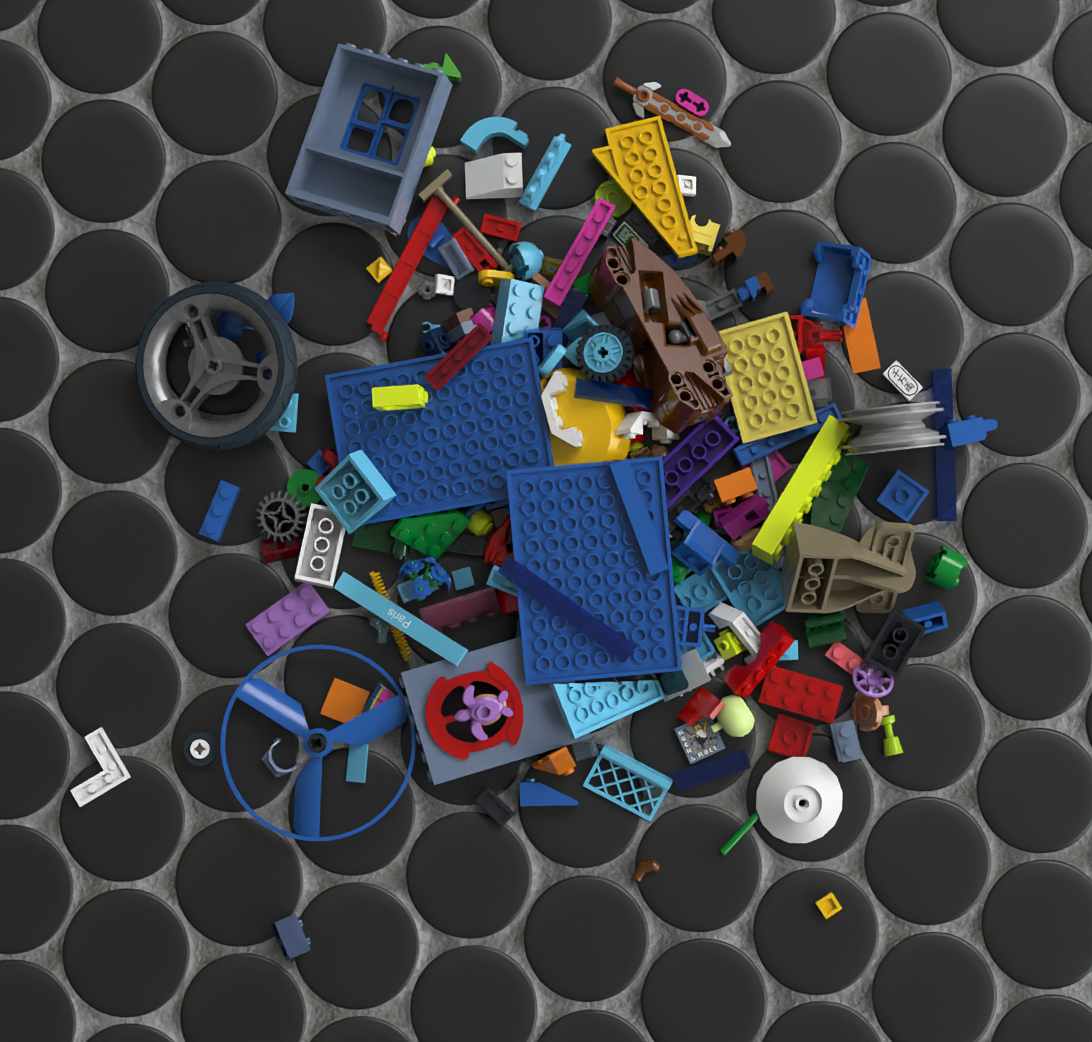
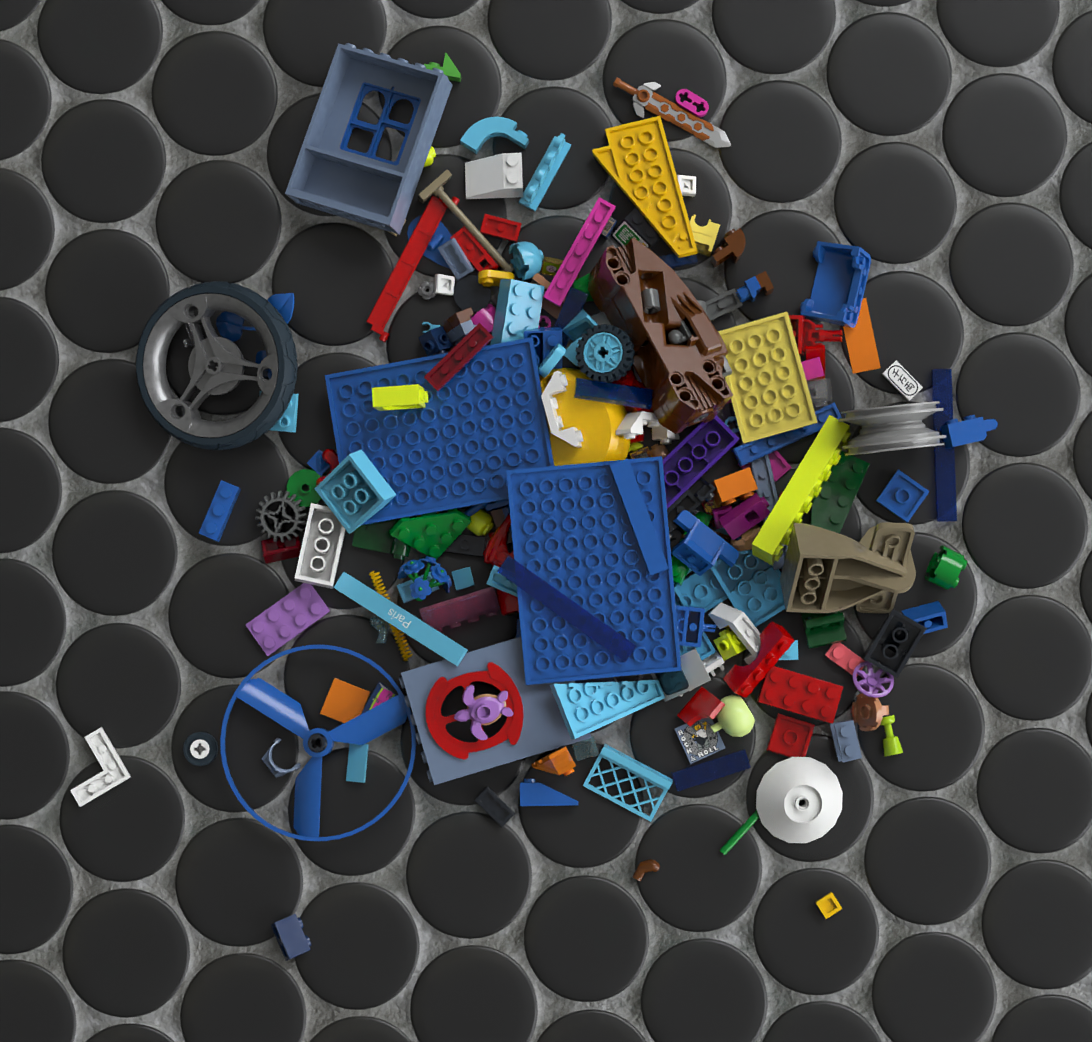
yellow tile [366,257,393,284] -> none
lime tile [594,180,632,218] -> none

